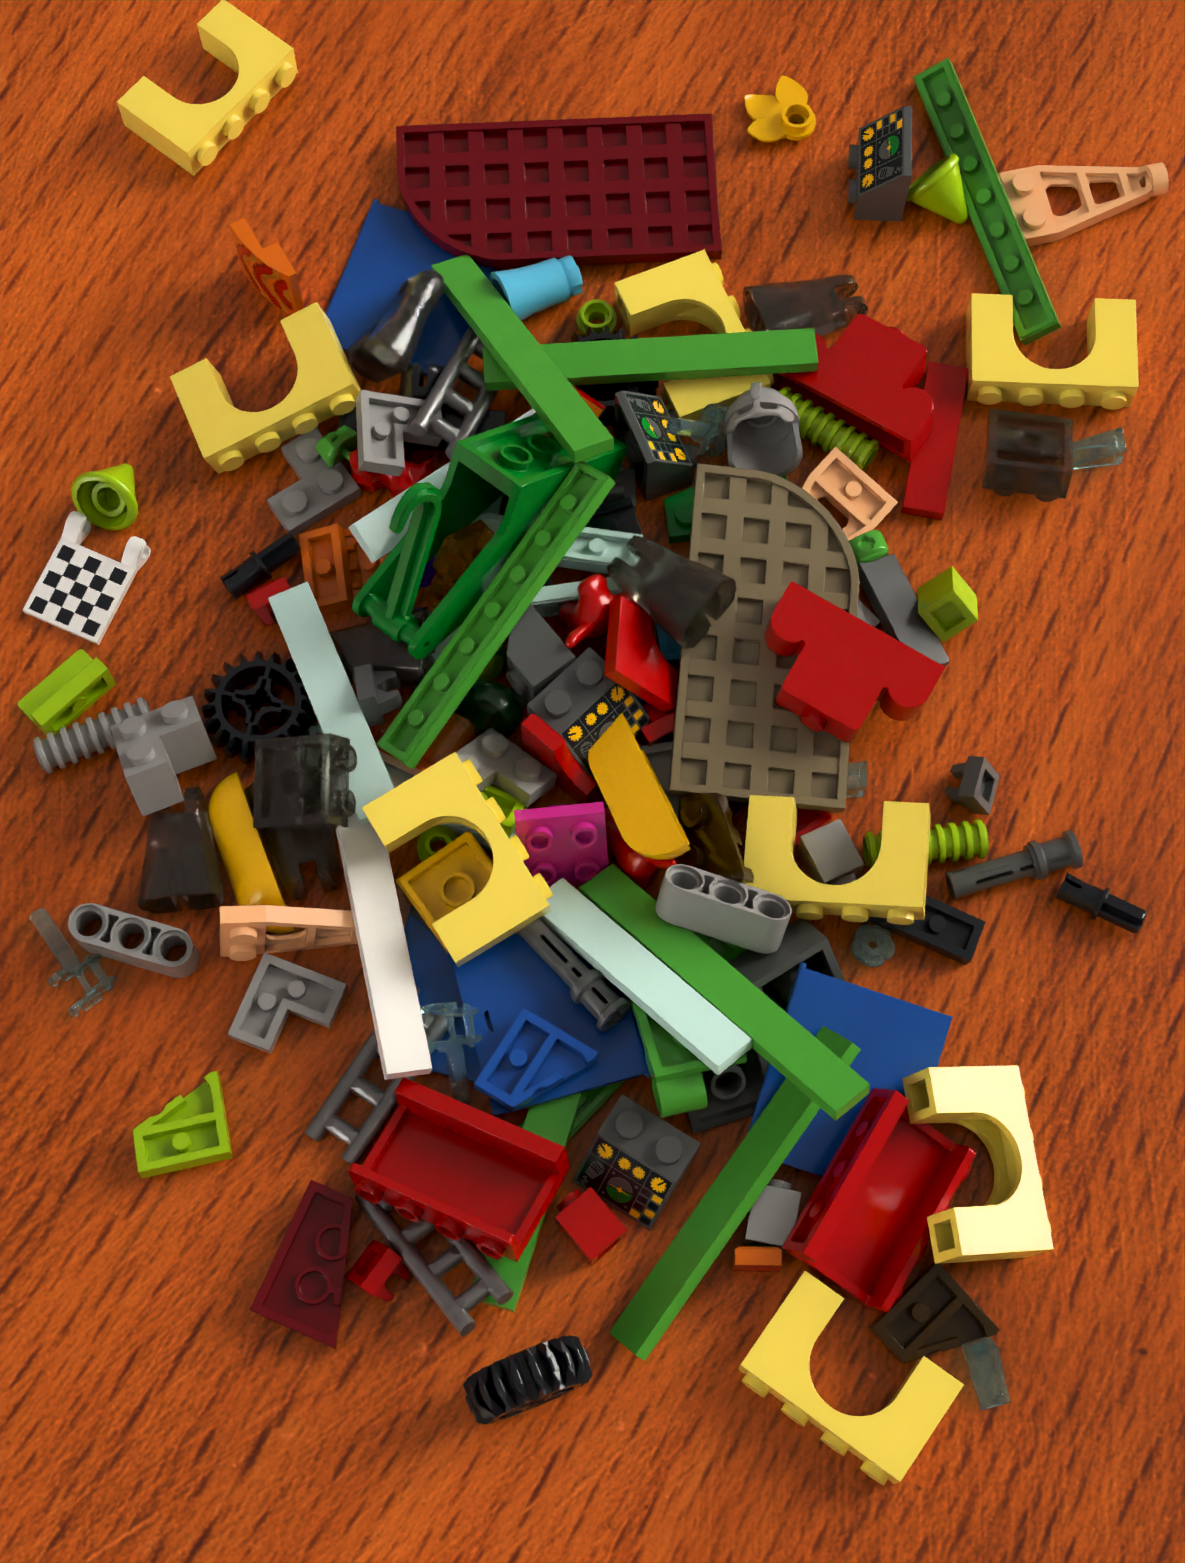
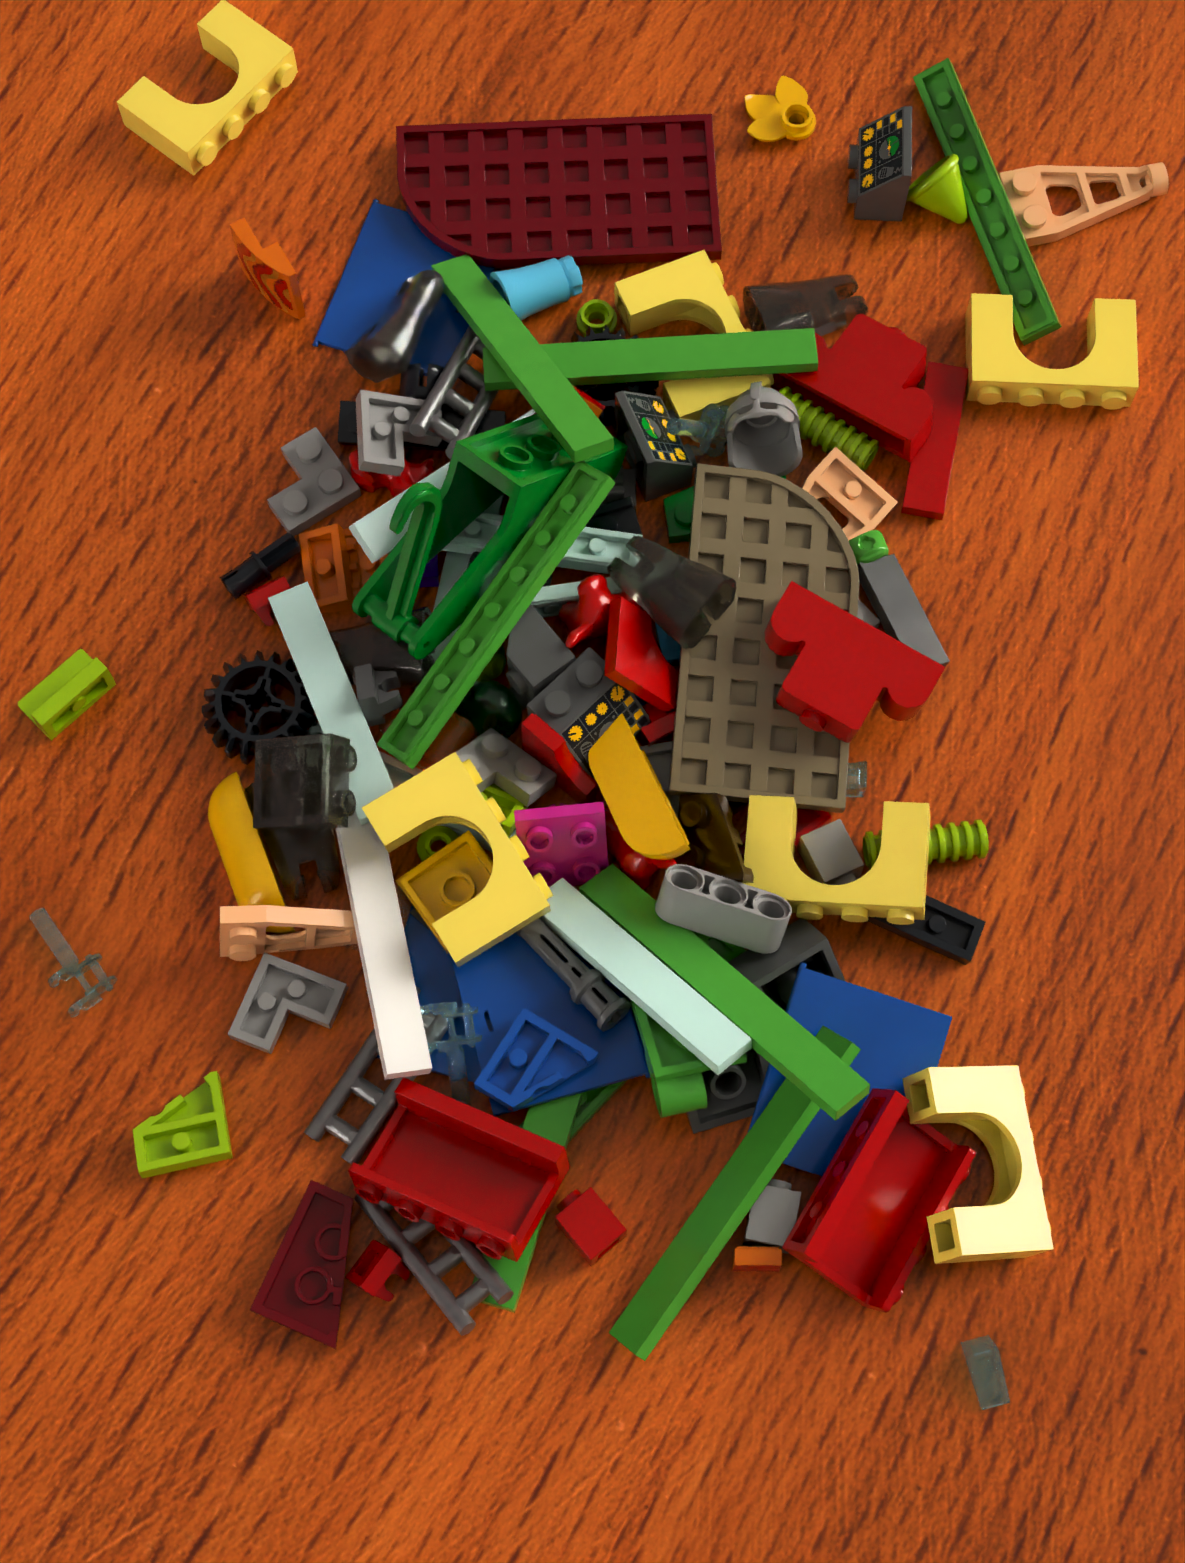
white flag [22,511,151,645] -> none
light grey piece [32,697,151,774] -> none
light grey beam [68,903,200,978] -> none
lime hat [71,463,138,531] -> none
light grey brick [110,696,217,816] -> none
clear smoke piece [138,787,226,914] -> none
light yellow arch [170,302,361,474] -> none
bright green piece [315,425,358,467] -> none
clear orange brick [424,519,495,609] -> none
black gear [463,1335,592,1424] -> none
dark grey slope [572,1094,701,1231] -> none
light yellow arch [738,1271,964,1485] -> none
clear light blue plate [851,924,895,967] -> none
dark brown wing [868,1262,1000,1363] -> none
lime panel [917,566,978,642] -> none
dark grey tile [945,756,1000,815] -> none
dark grey pin [945,830,1083,900] -> none
clear smoke plate [982,408,1073,502] -> none
black axle [1056,873,1147,933] -> none
clear light blue piece [1065,427,1127,470] -> none

